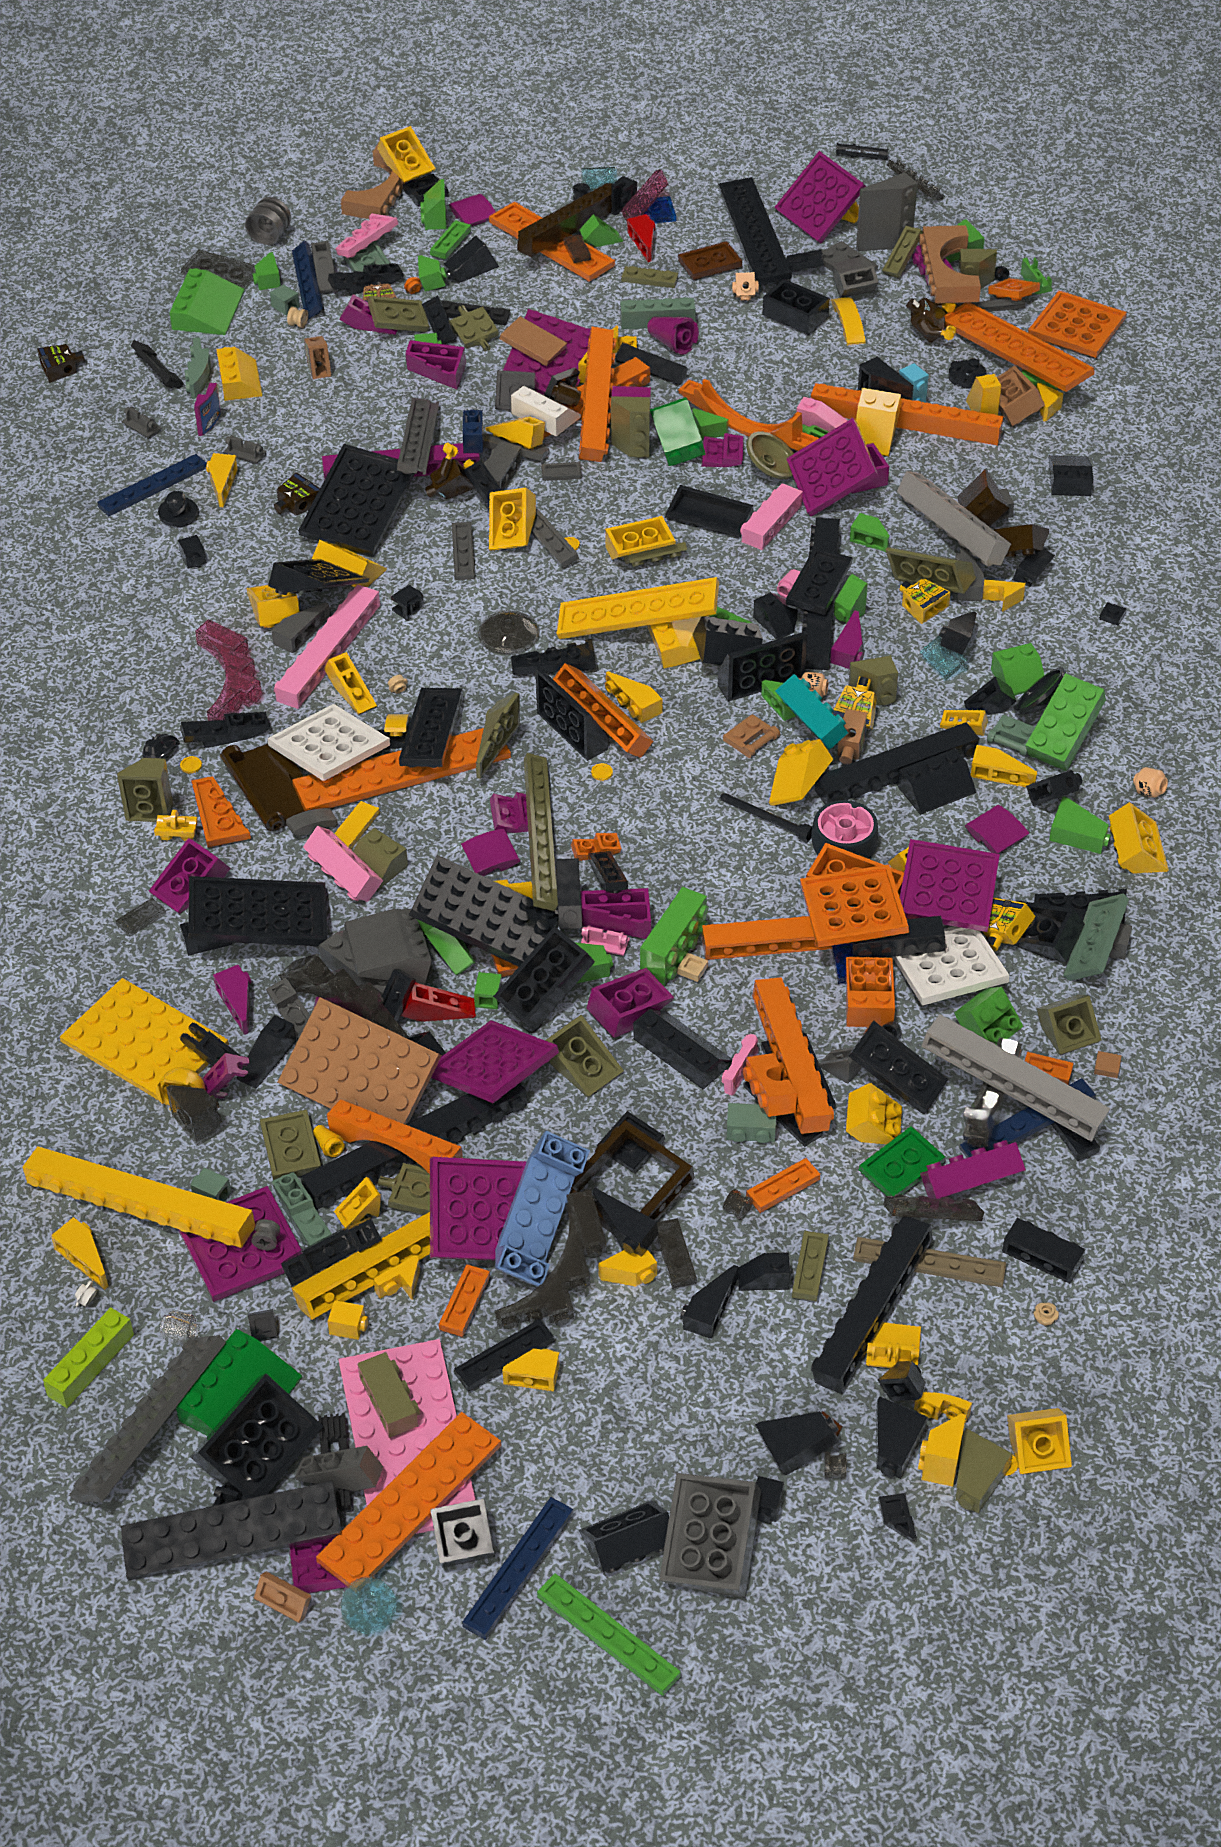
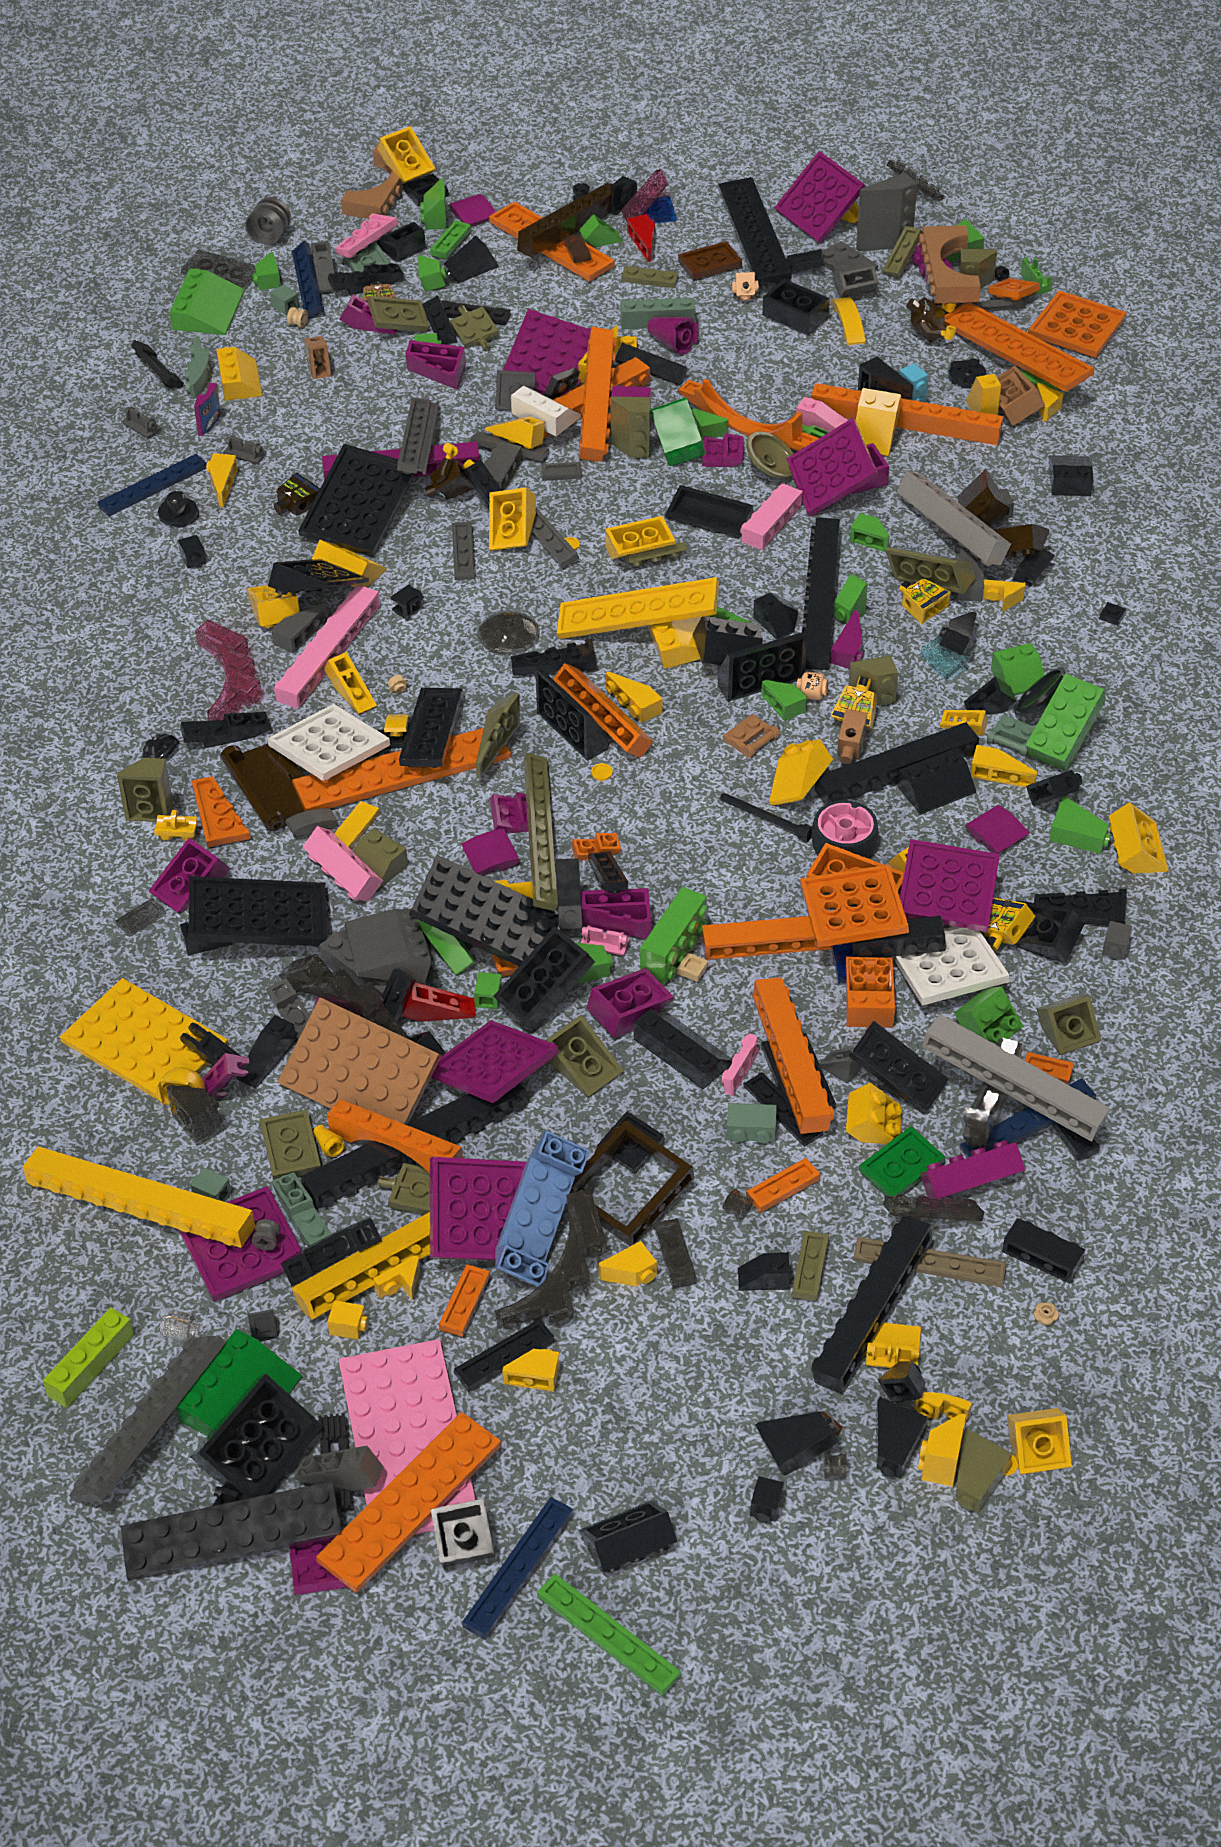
dark brown torso [37,344,85,383] -> none
yellow slope [51,1217,108,1290] -> none
white plate [74,1280,97,1307] -> none
yellow piece [180,756,202,774] -> none
magenta slope [213,964,251,1035] -> none
medium nougat plate [254,1571,312,1623] -> none
yellow slope [334,1177,381,1228] -> none
clear light blue plate [340,1576,396,1634] -> none
olive brick [357,1352,420,1438] -> none
orange plate [404,277,422,294] -> none
dark blue slope [462,409,483,453] -> none
medium nougat tile [499,316,567,366] -> none
dark brown brick [551,382,581,406] -> none
clear light blue bracket [582,167,617,192] -> none
black slope [592,1187,658,1257] -> none
dark grey slope [659,1473,761,1598] -> none
black slope [680,1265,739,1339] -> none
orange arch [743,1053,797,1117] -> none
teal brick [775,674,848,750] -> none
bright pink brick [777,569,800,598] -> none
black plate [786,547,853,615] -> none
black pin [836,143,889,160] -> none
black slope [878,1493,916,1541] -> none
black hinge [882,1021,901,1038] -> none
sand green plate [1063,894,1129,981] -> none
medium nougat tile [1094,1051,1122,1078] -> none
light nougat head [1133,767,1168,798] -> none
none -> black slope [376,222,426,261]

